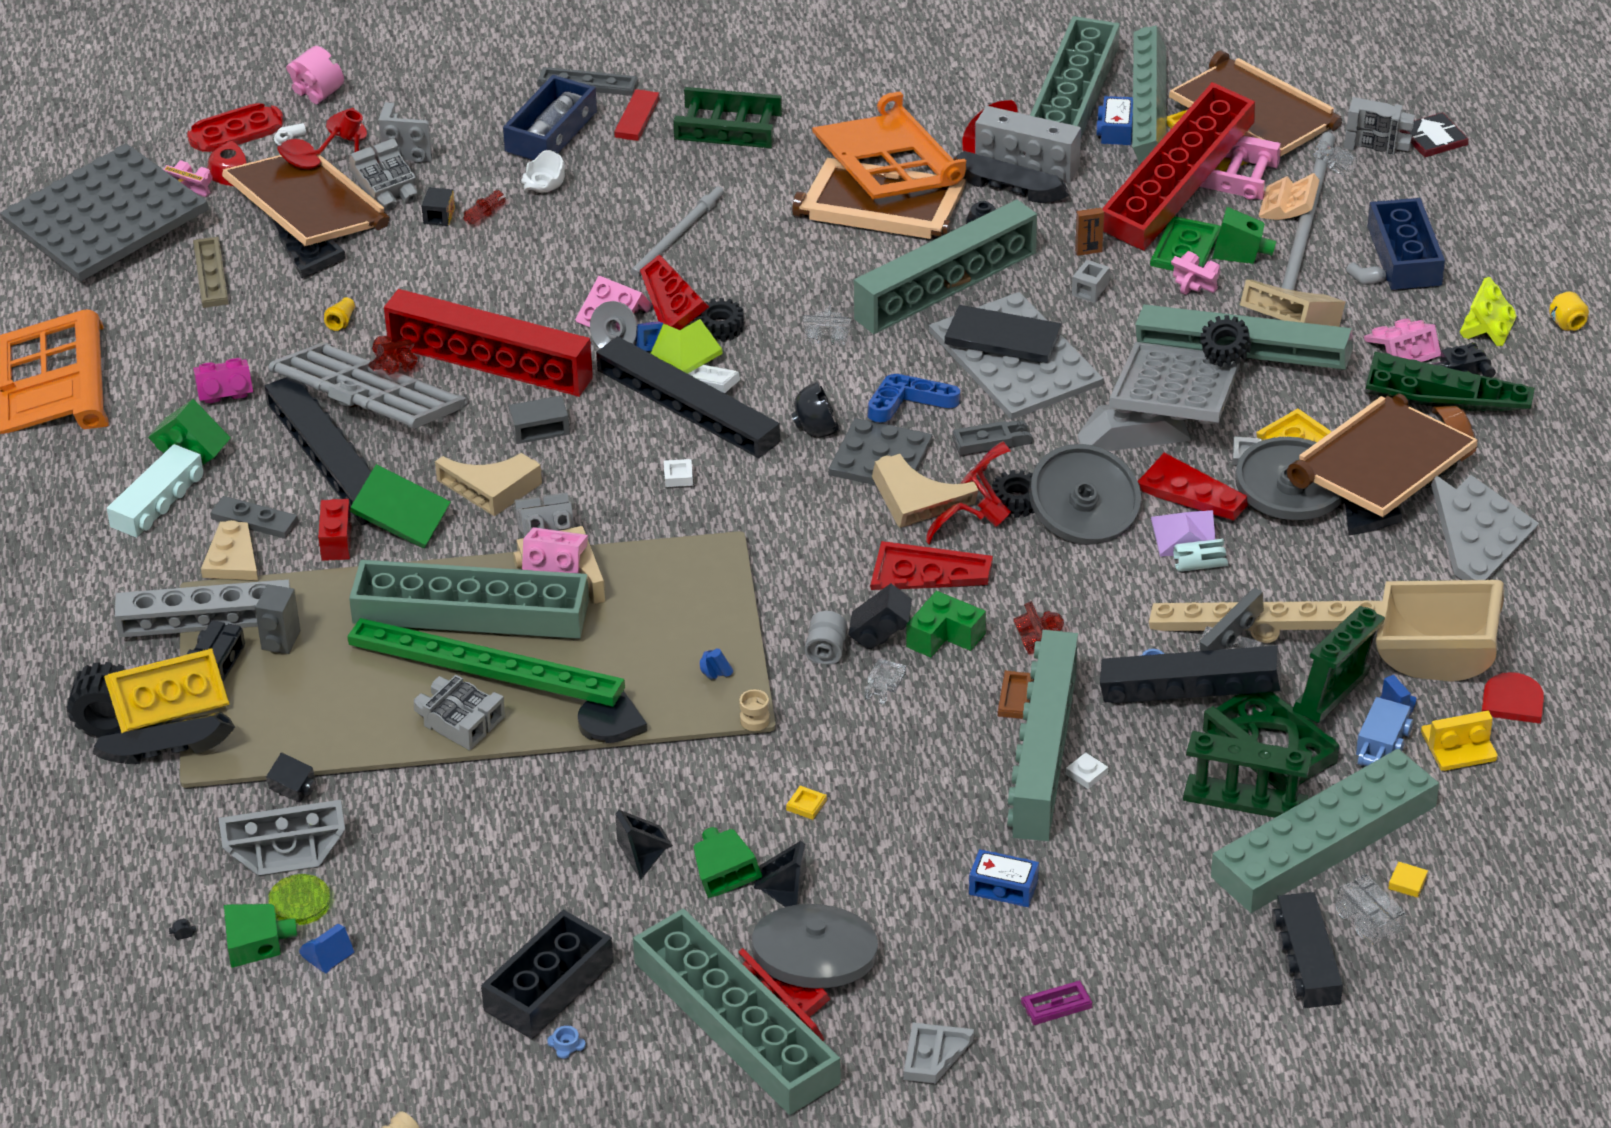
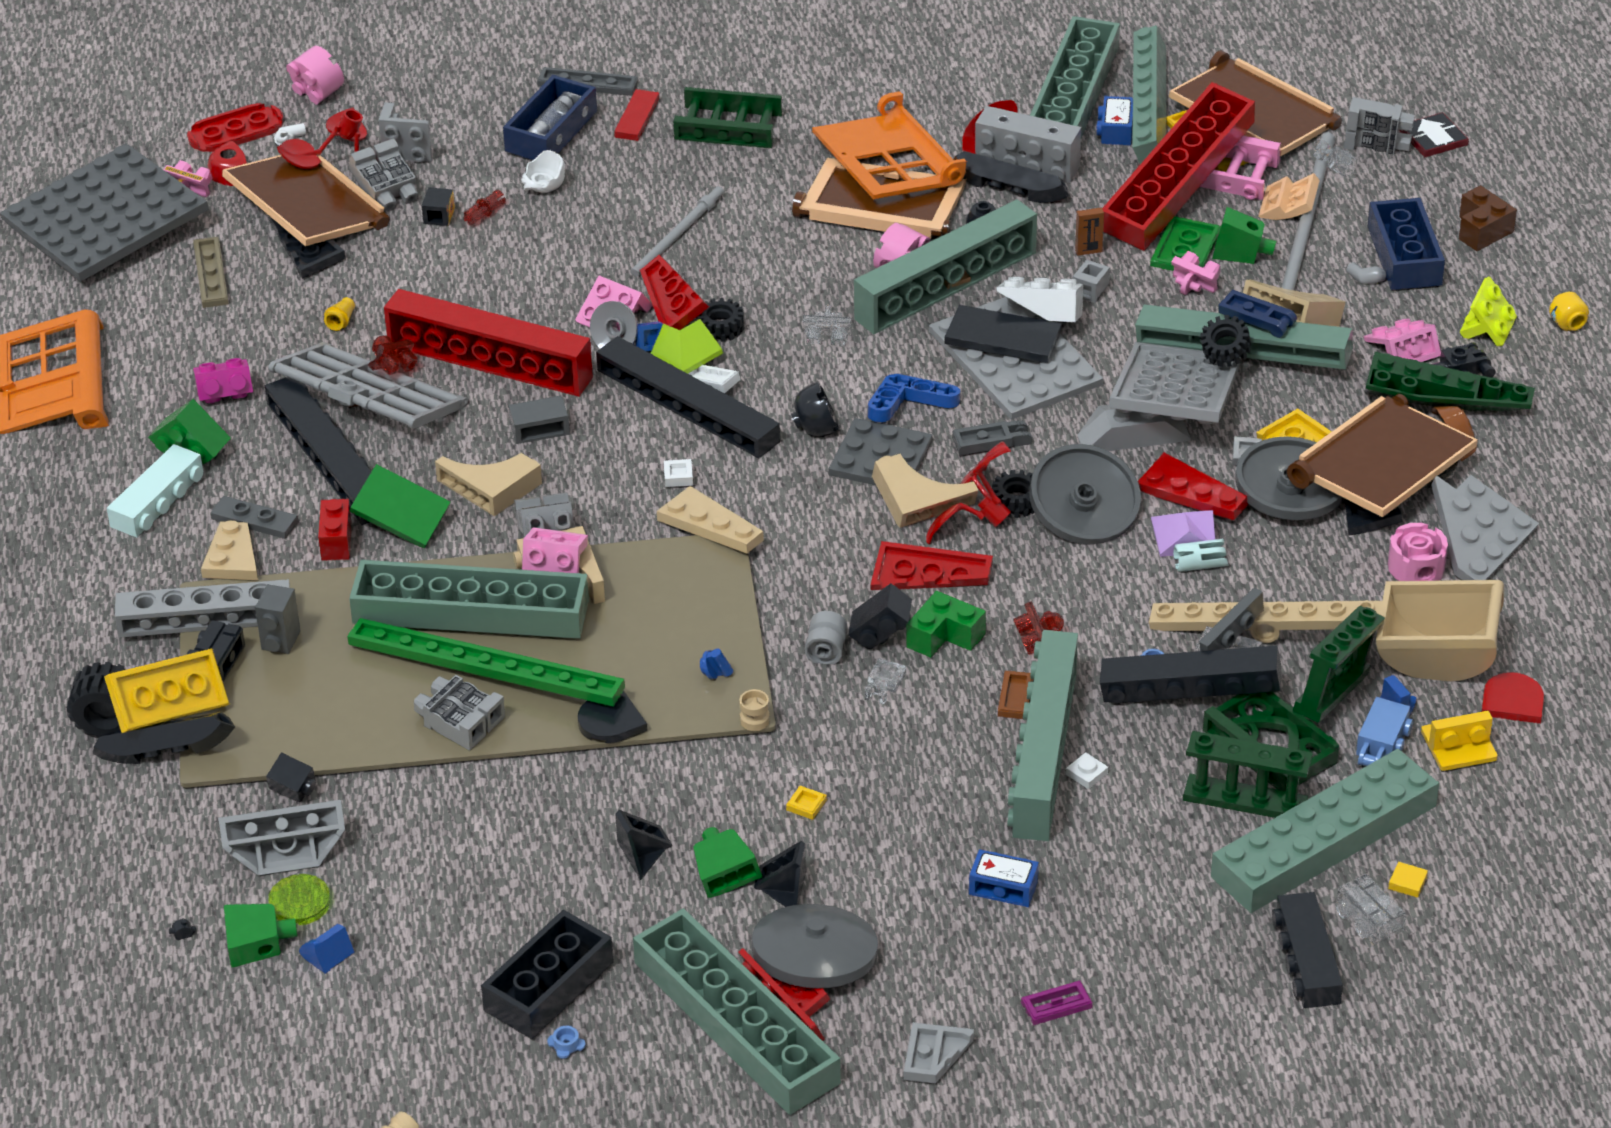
none -> tan wing [657,486,764,553]
none -> bright pink brick [873,223,930,268]
none -> white slope [997,277,1083,322]
none -> dark blue plate [1218,290,1297,338]
none -> bright pink brick [1388,523,1448,581]
none -> reddish brown brick [1459,185,1517,252]

